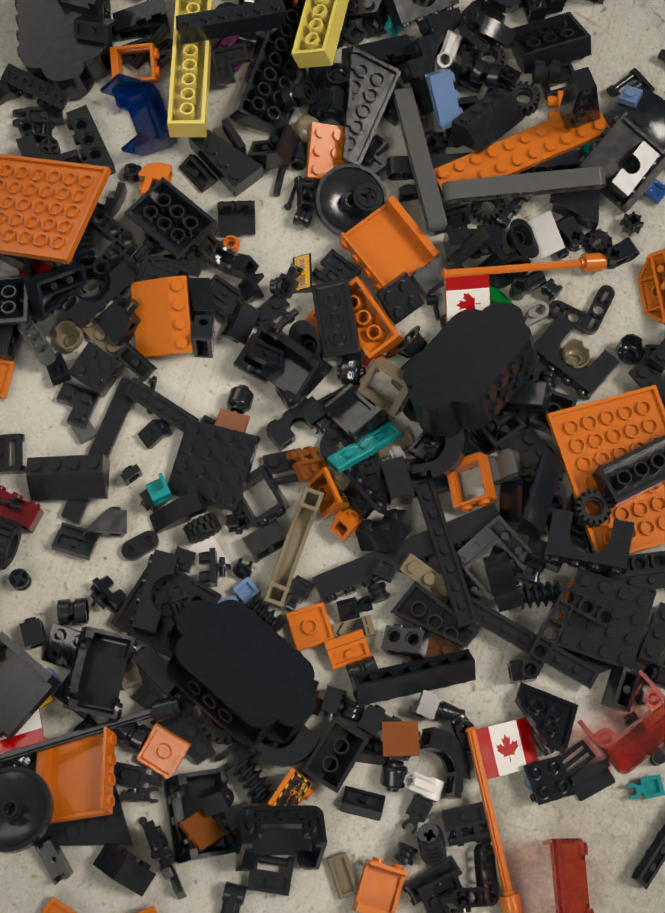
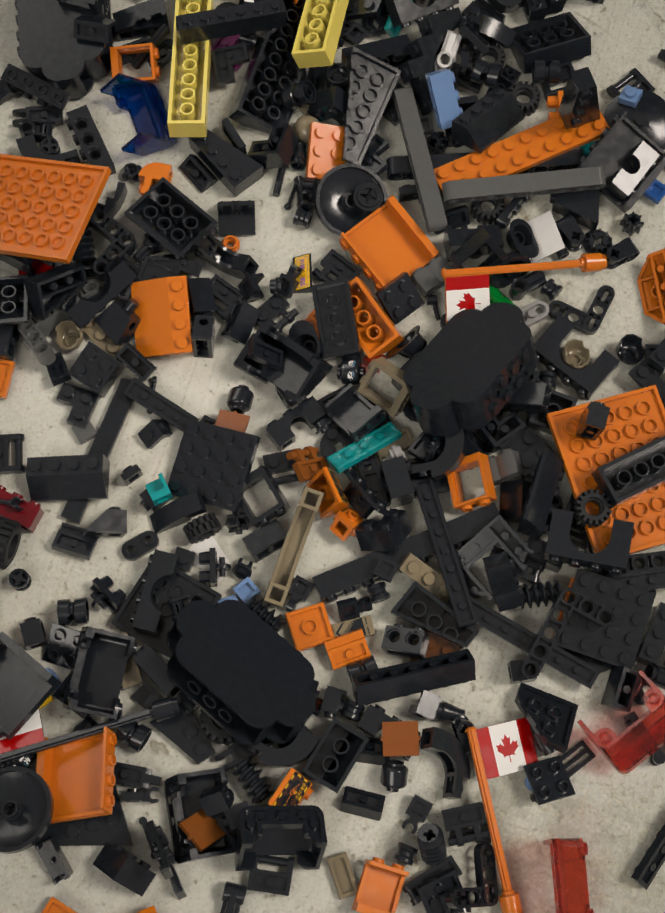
orange plate [135,723,191,779] -> none
white piece [403,771,445,803] -> none
black panel [570,758,616,801] -> none
teal plate [625,774,665,800] -> none
none -> black brick [576,401,610,441]

